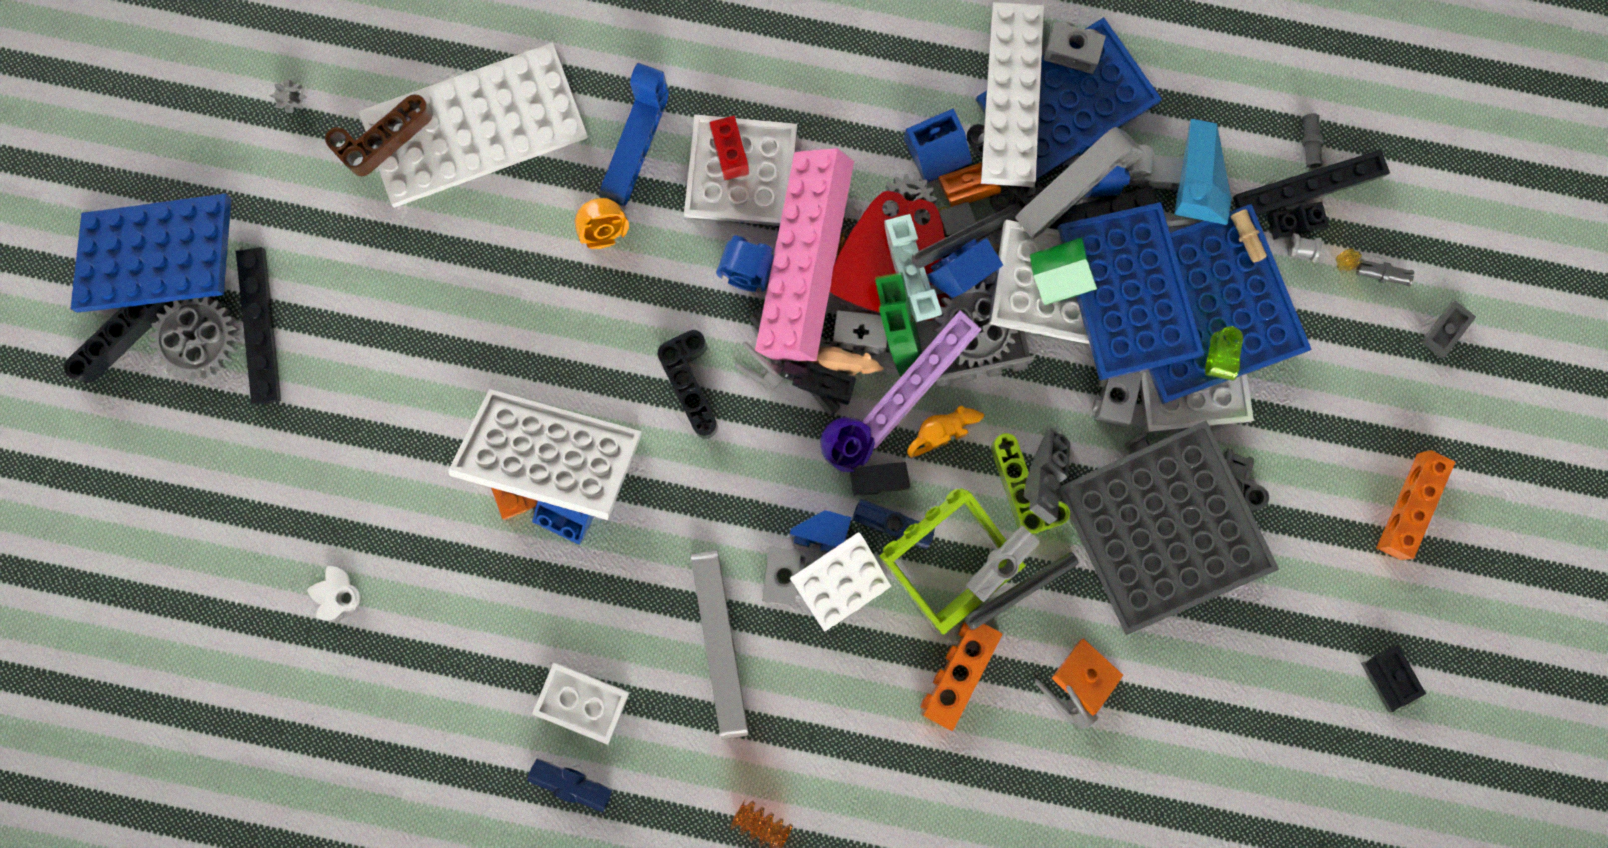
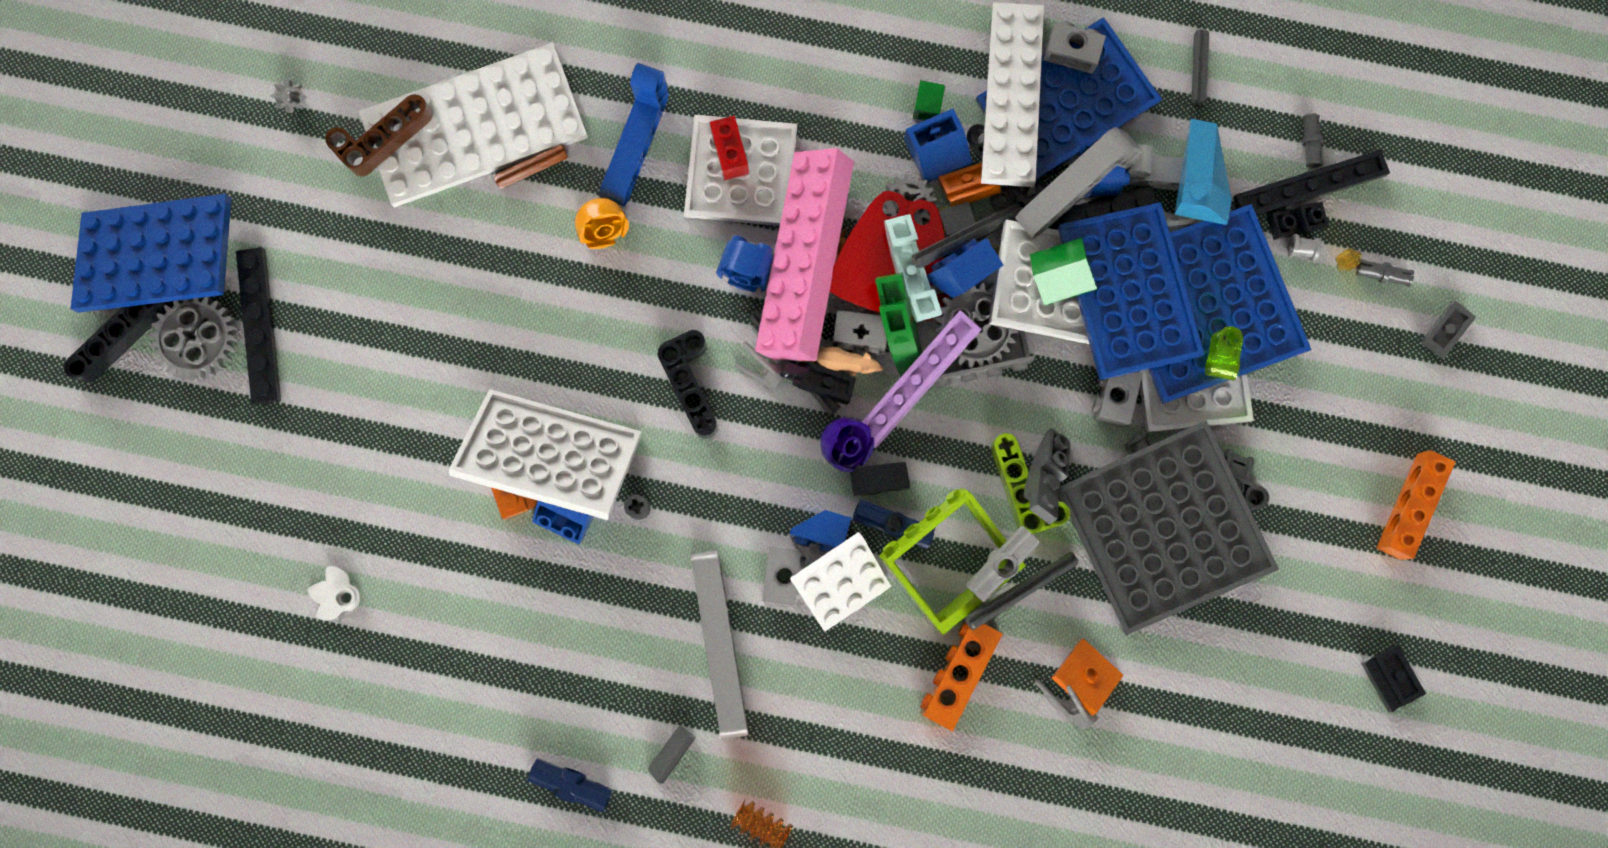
white plate [532,662,630,745] -> none
light orange animal [907,405,985,458] -> none
tan axle [1230,209,1266,262] -> none
none -> dark orange axle [494,145,568,189]
none -> dark grey bush [624,494,651,520]
none -> dark grey slope [648,726,696,784]
none -> green panel [913,80,945,121]
none -> dark grey axle [1191,29,1209,105]

